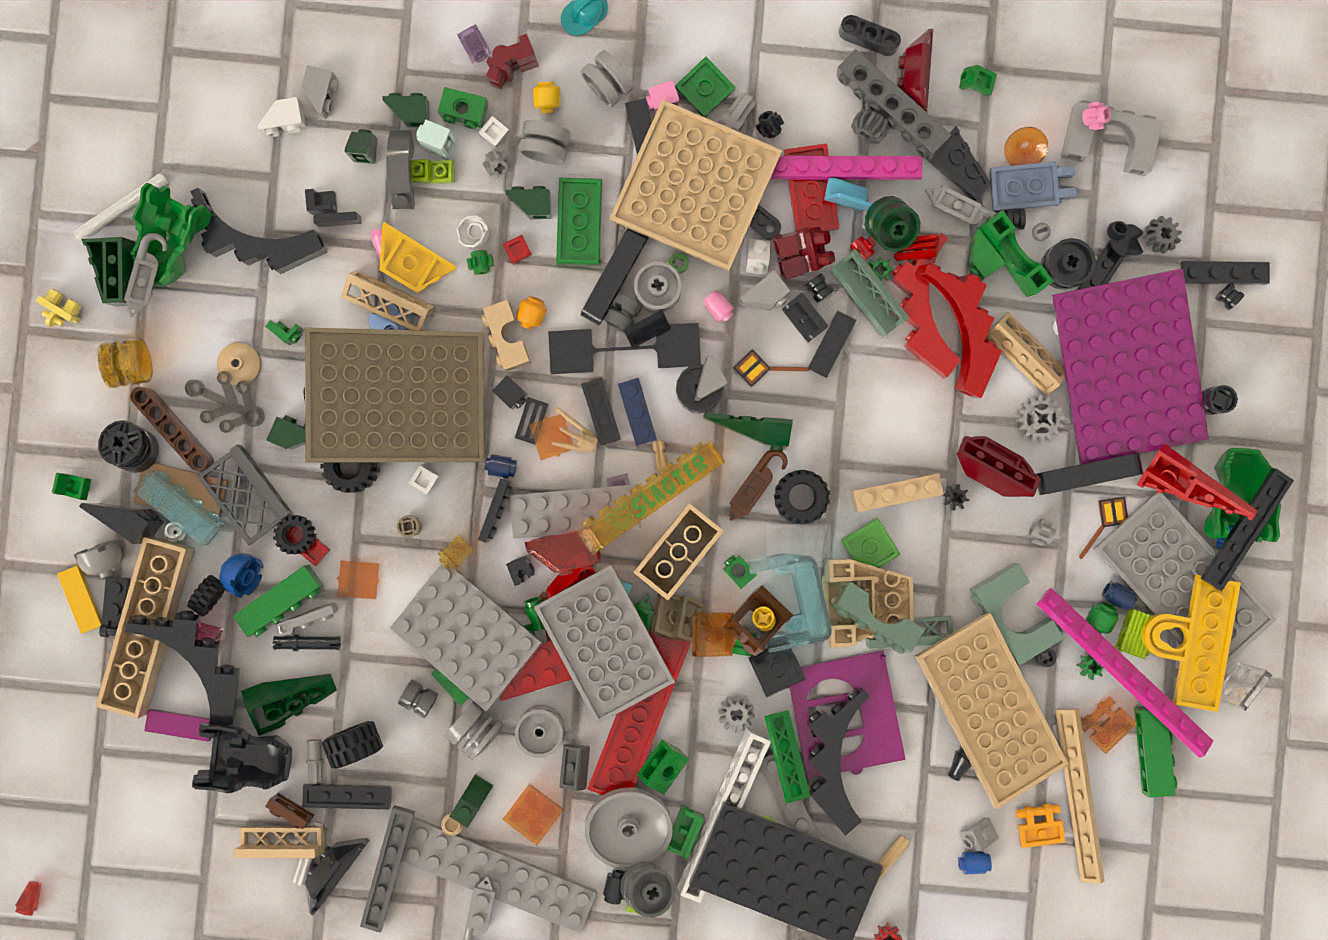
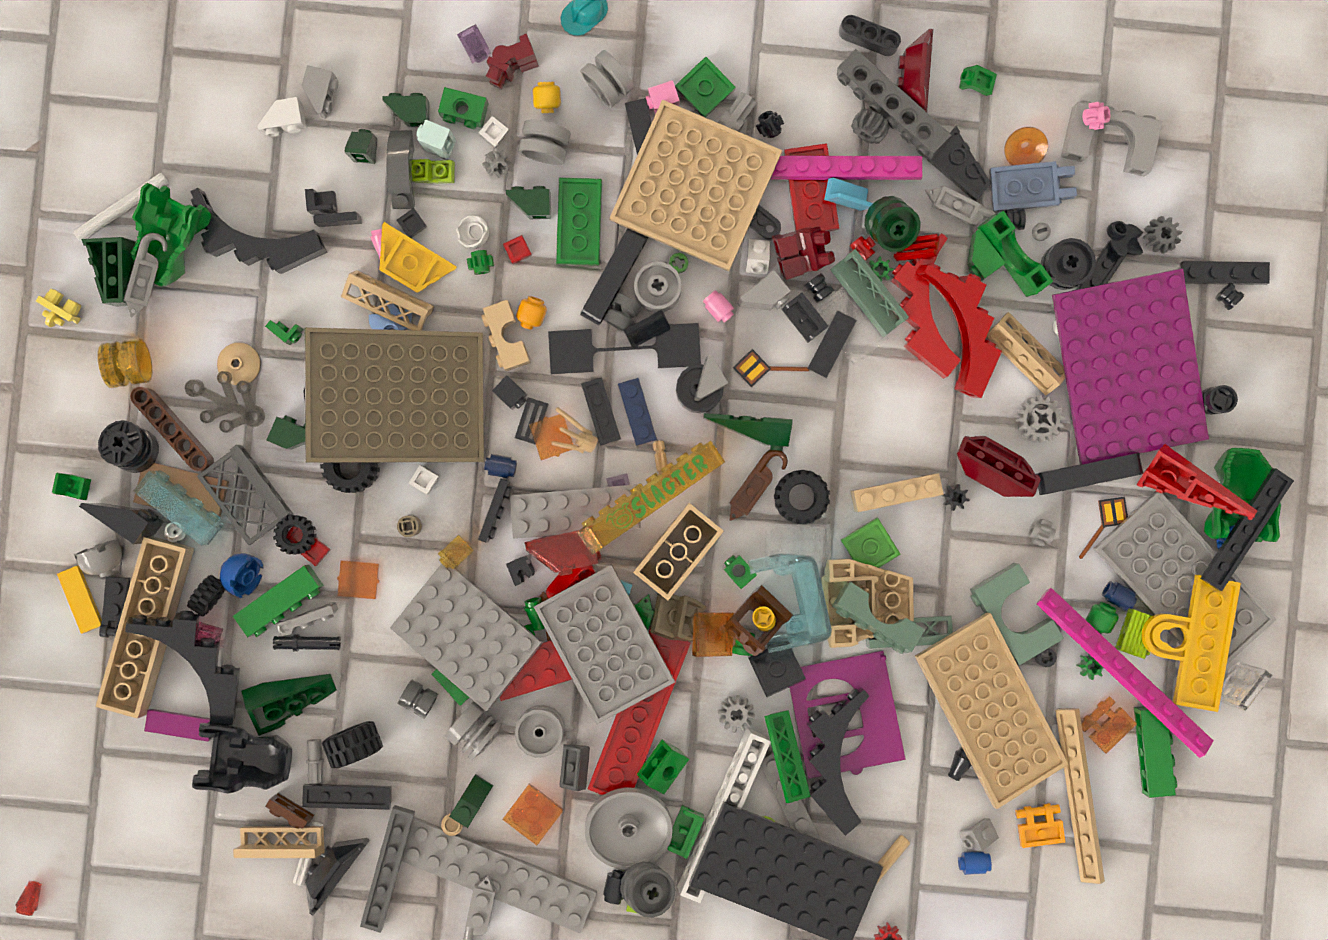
none -> black plate [396,208,427,238]

